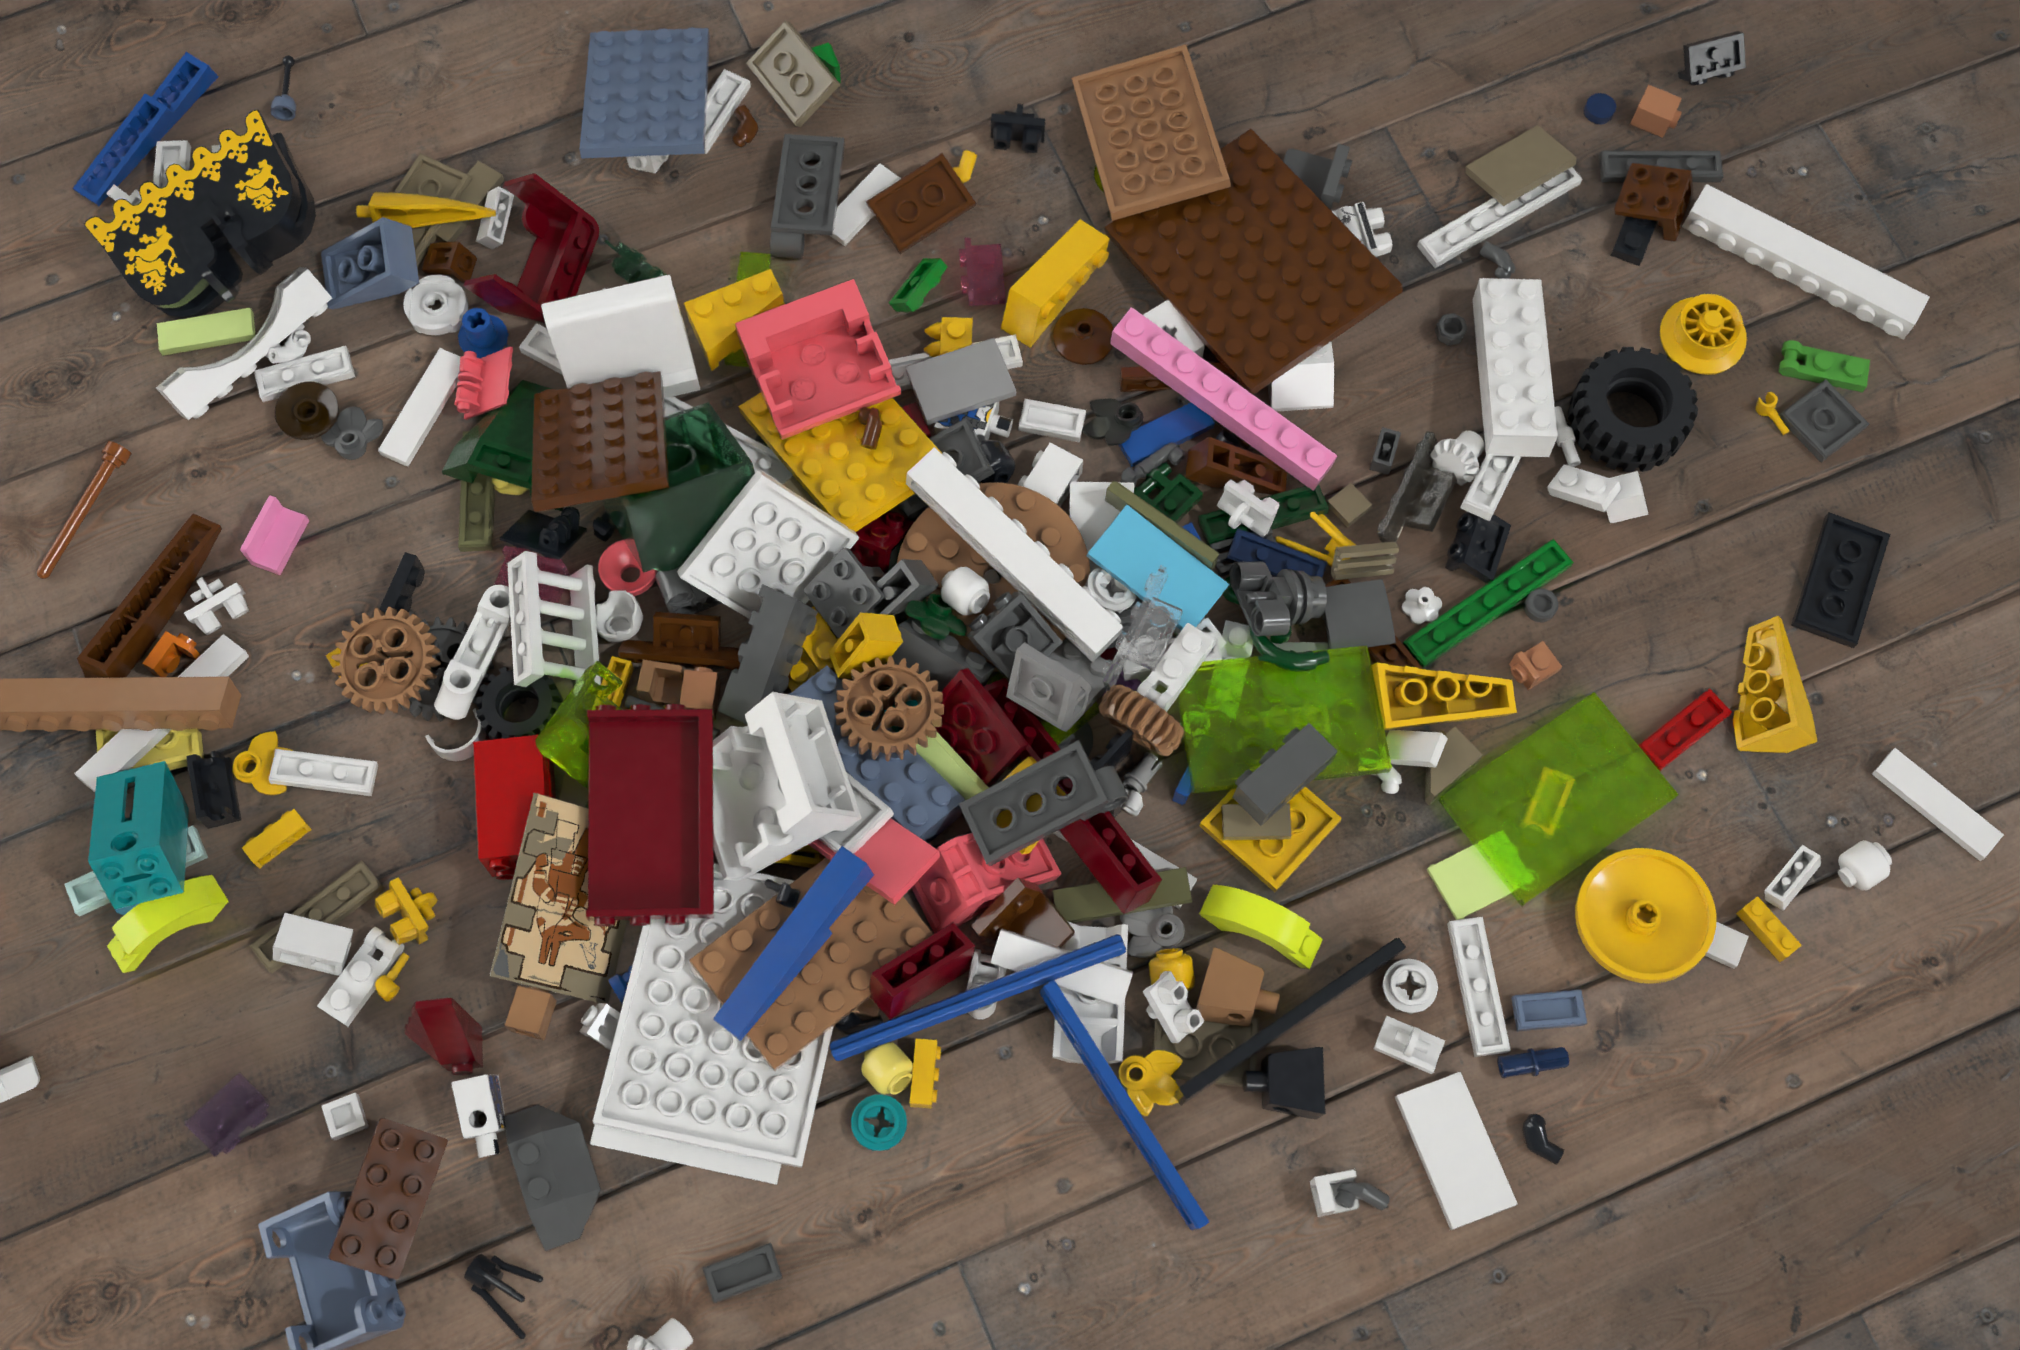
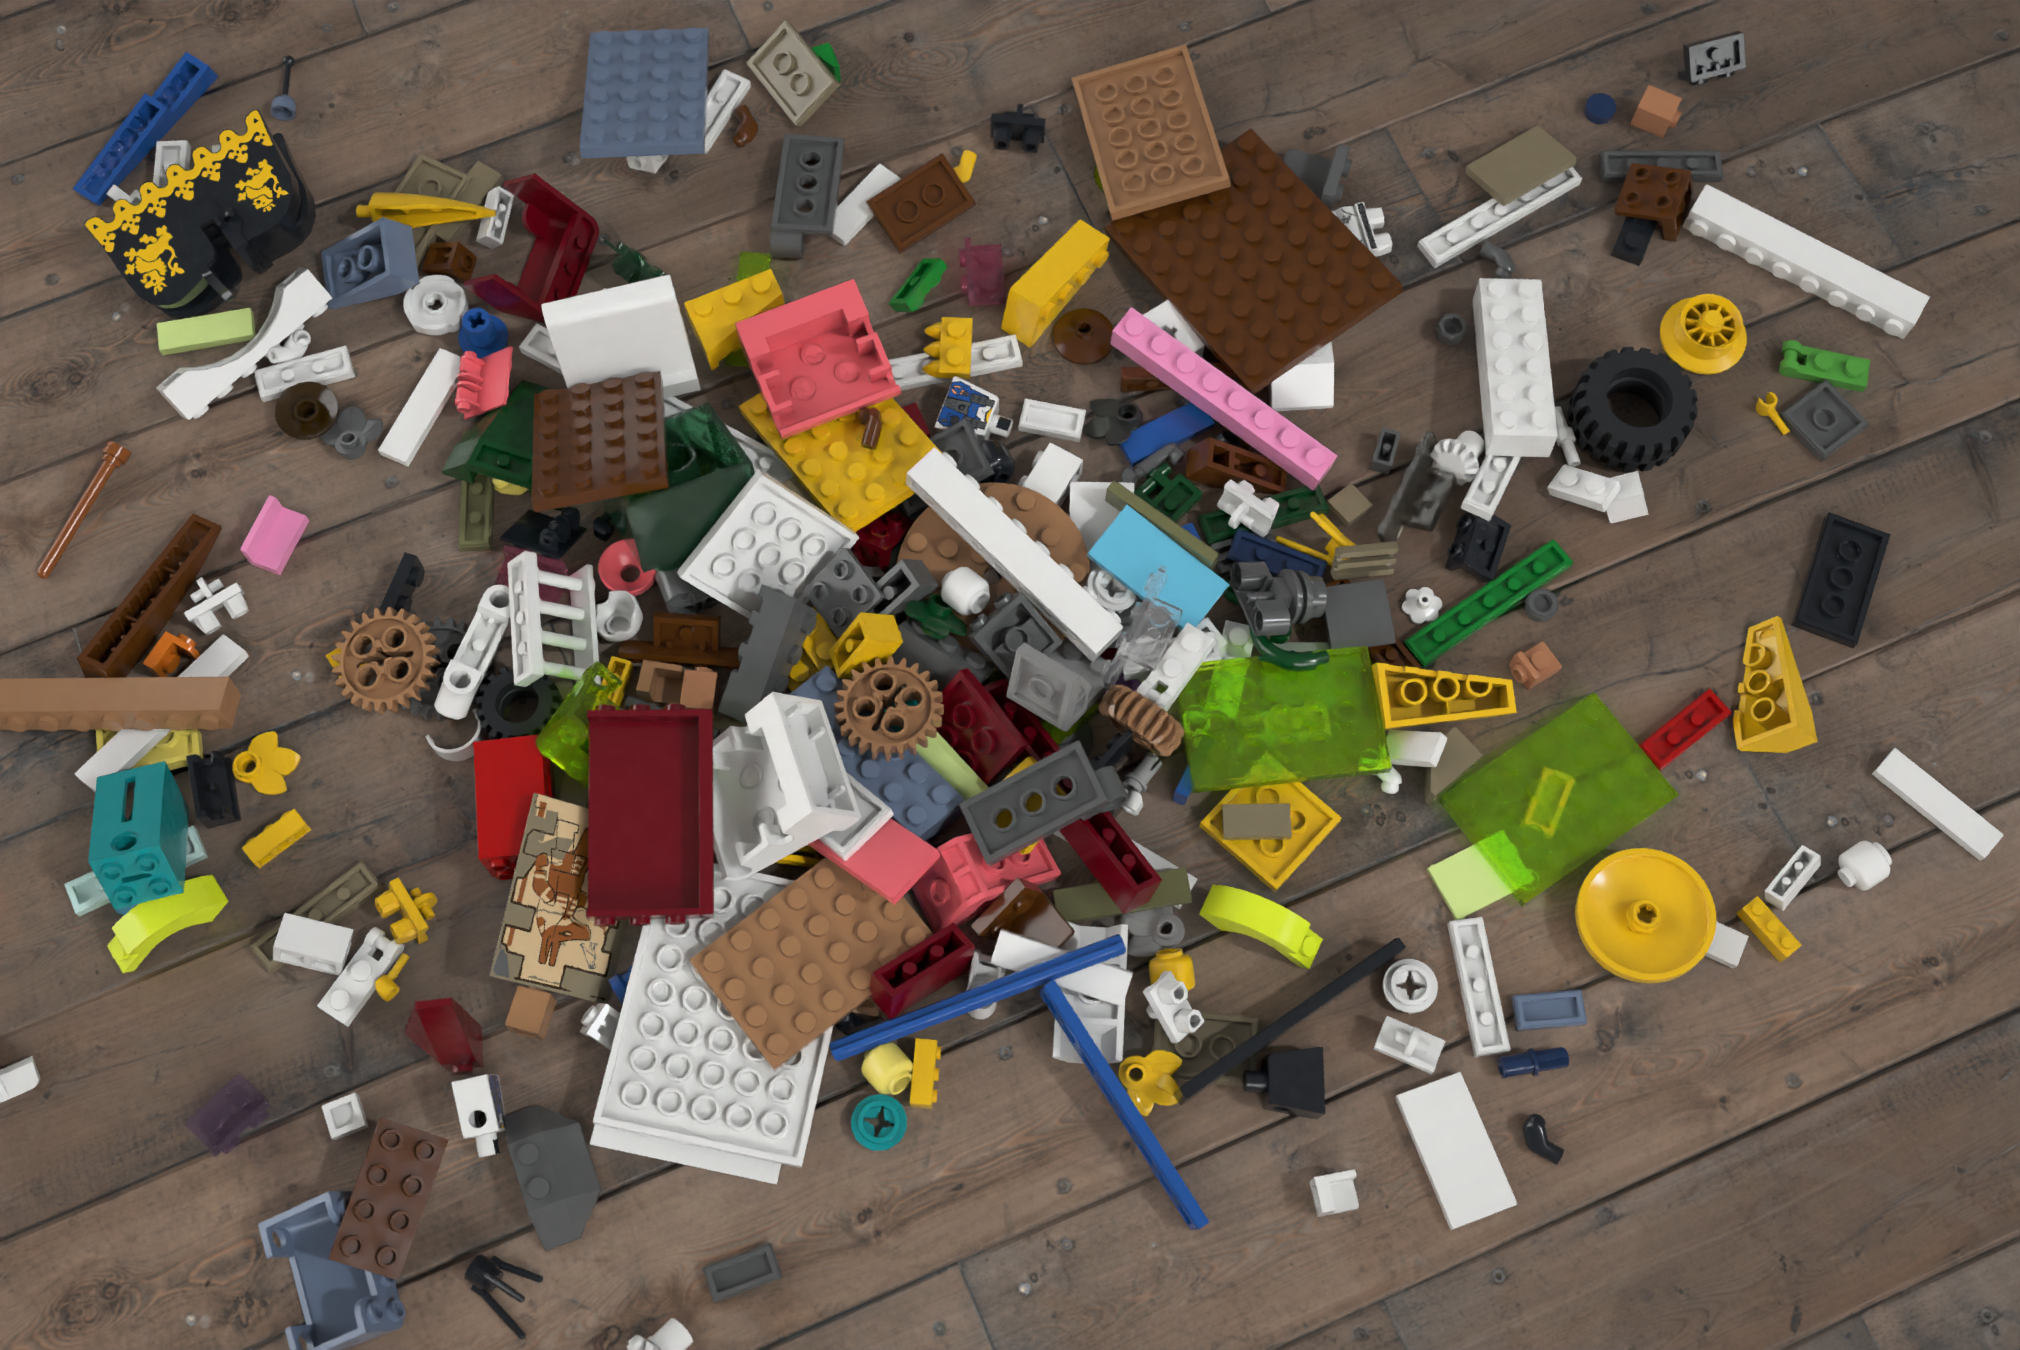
white tile [269,749,378,796] -> none
blue slope [713,846,874,1041] -> none
black hand [765,879,801,908] -> none
light grey tile [905,338,1016,425] -> none
medium nougat torso [1196,947,1280,1026] -> none
dark grey brick [1233,723,1338,826] -> none
dark grey arm [1335,1182,1390,1211] -> none

